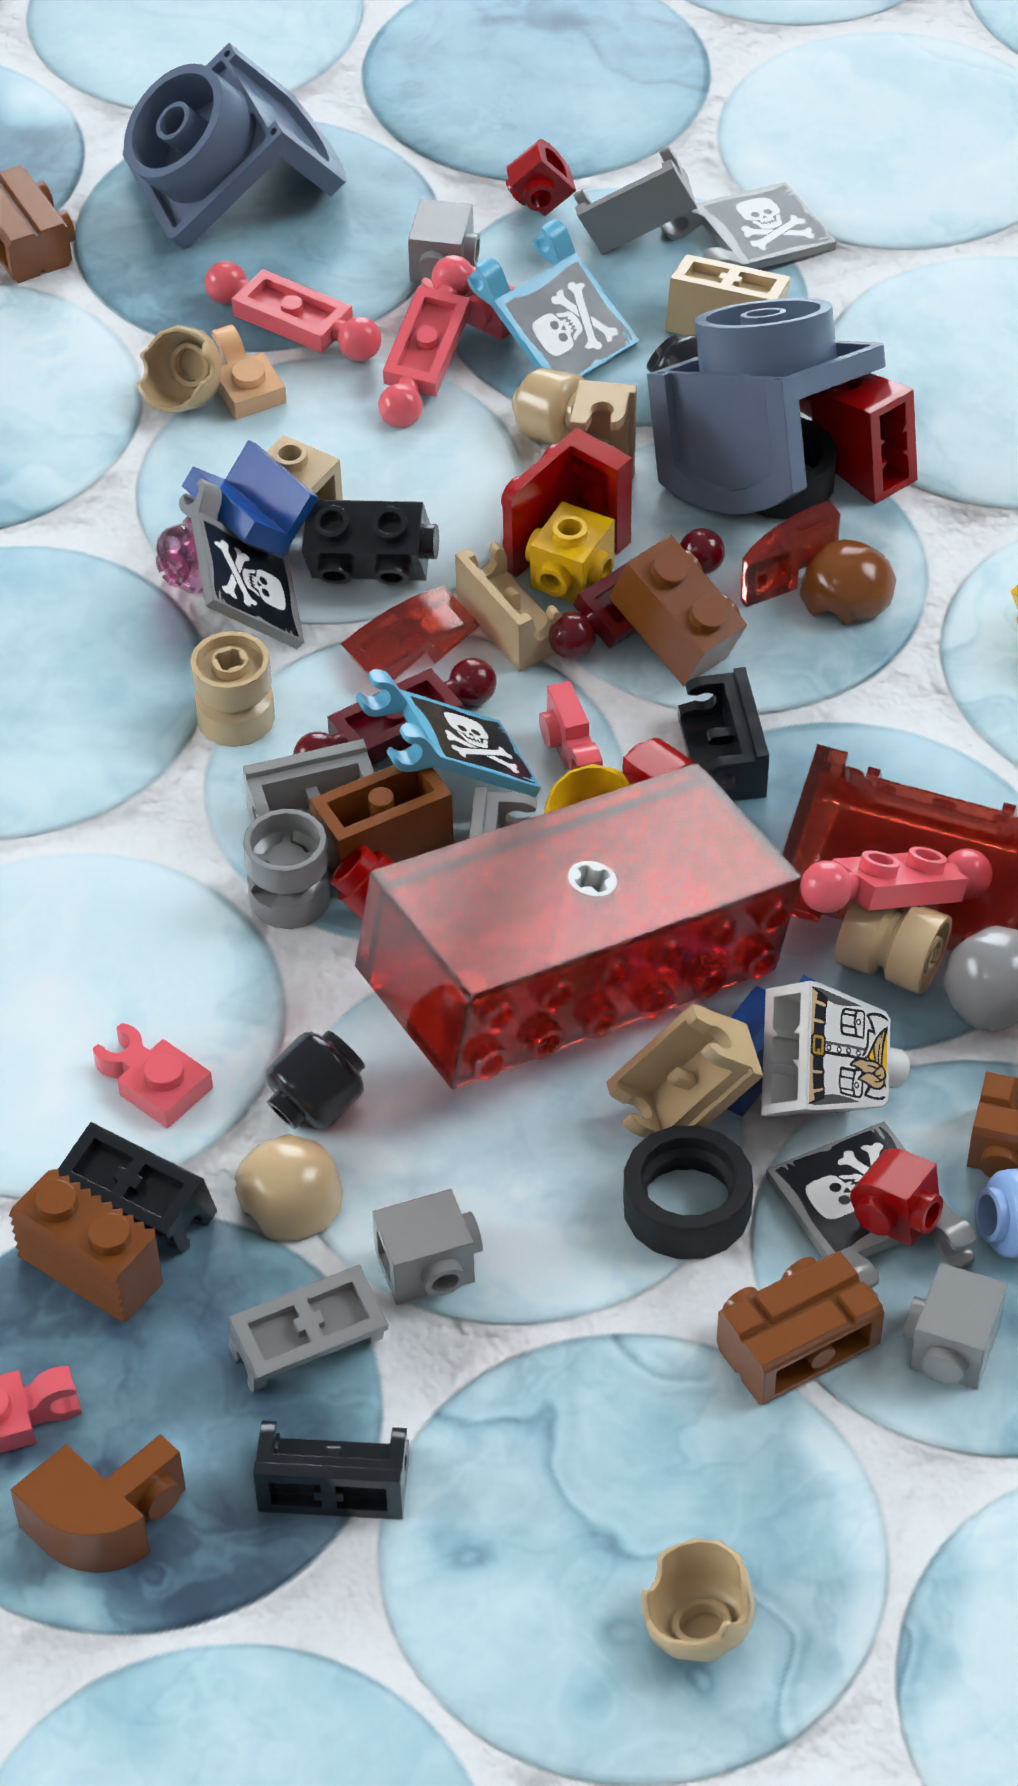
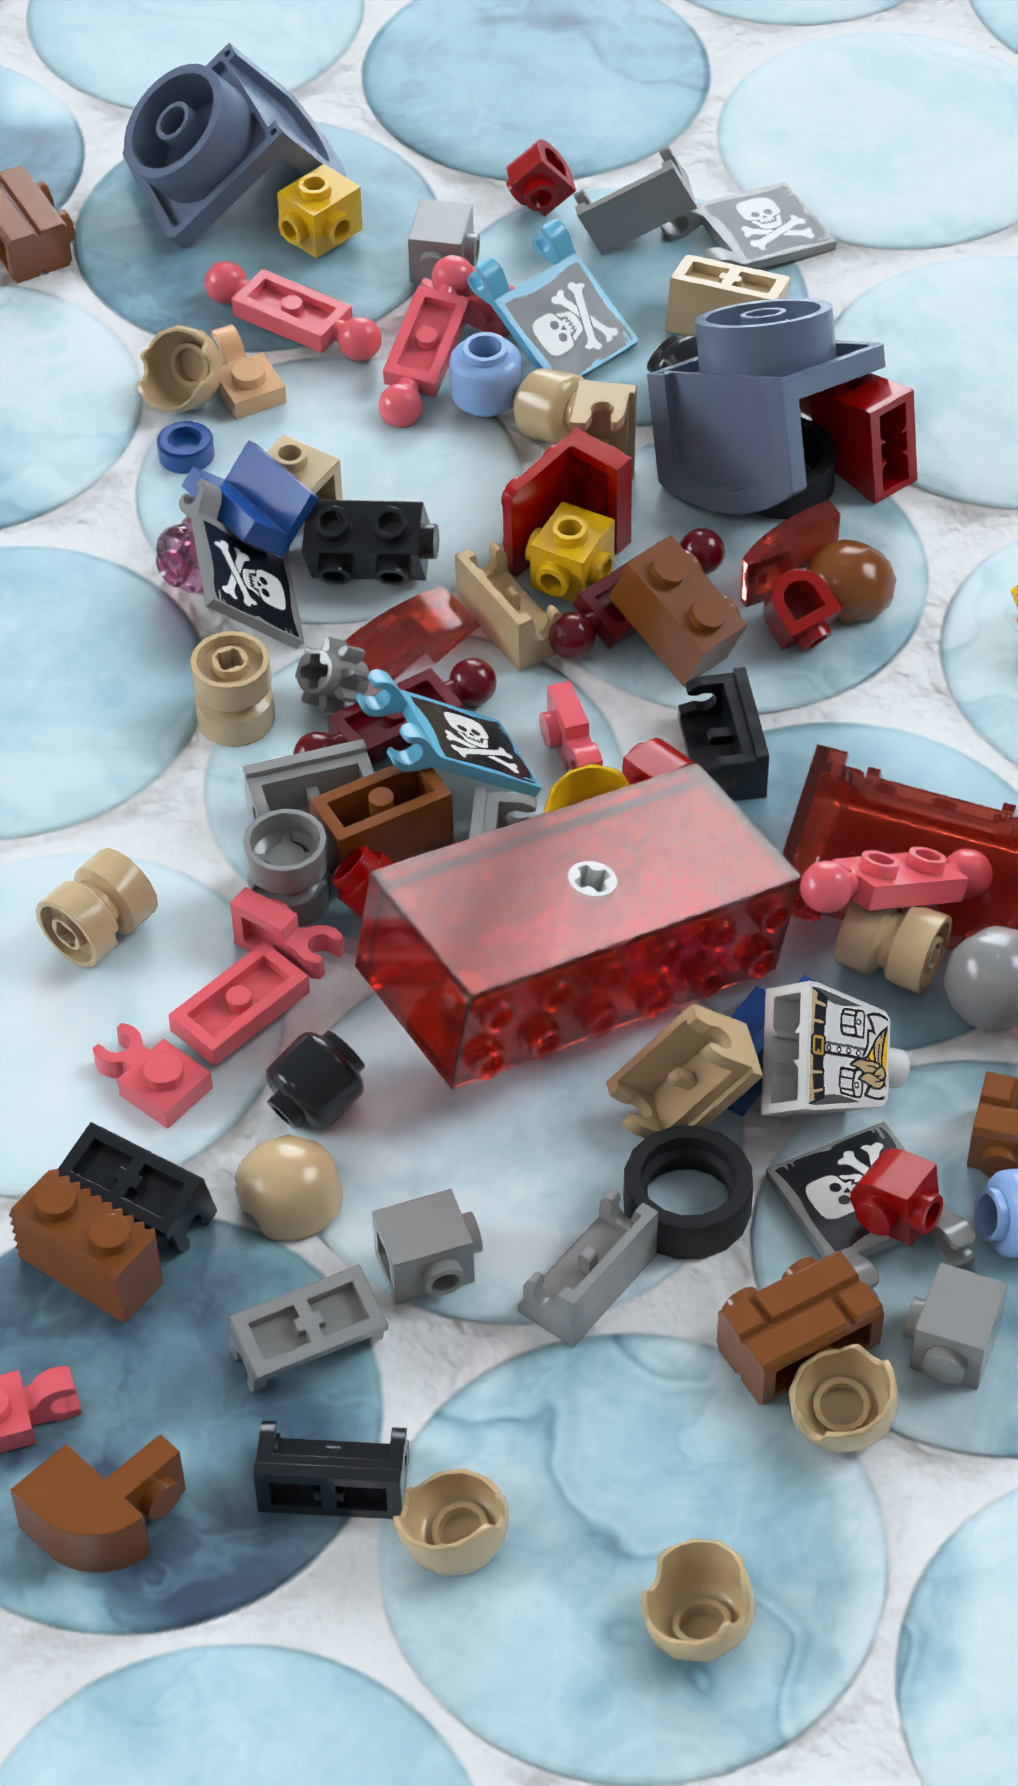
none -> tan wheel [35,848,158,968]
none -> blue tile [157,421,215,474]
none -> coral plate [168,942,310,1067]
none -> coral plate [230,887,345,979]
none -> yellow brick [277,164,363,259]
none -> light grey gear [295,636,370,714]
none -> tan hair [392,1468,509,1576]
none -> light blue head [449,332,522,417]
none -> light grey hinge [518,1189,658,1347]
none -> red plate [763,569,842,652]
none -> tan hair [788,1344,898,1453]

